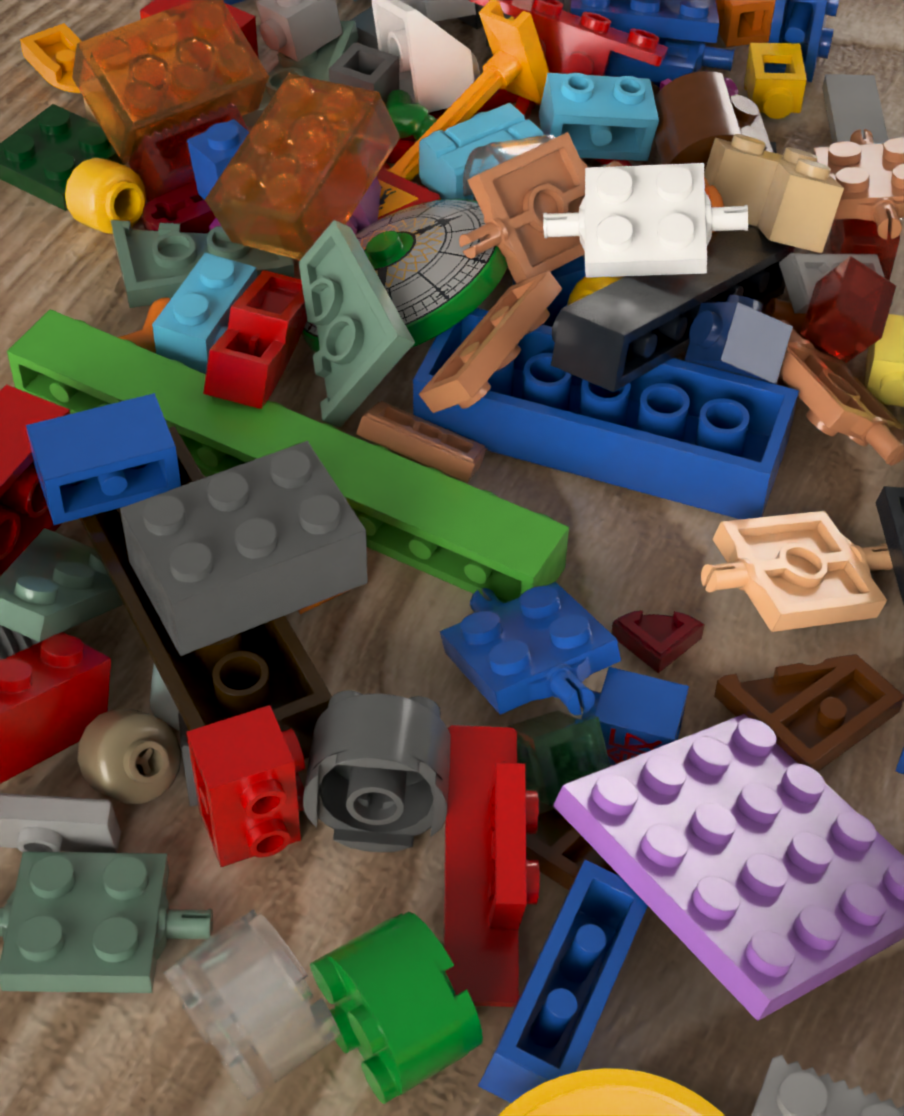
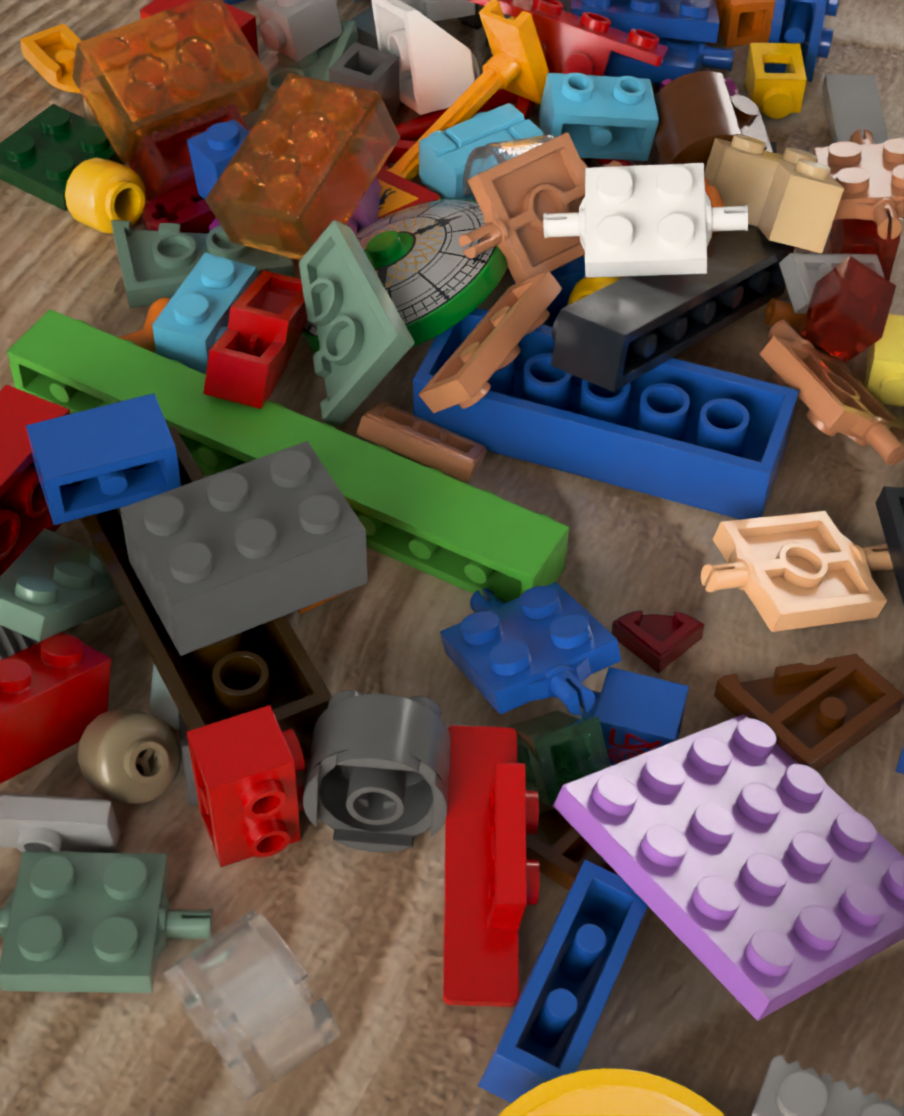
green brick [310,911,483,1104] -> none
green arm [384,90,437,141] -> none
brick [685,295,793,384] -> none

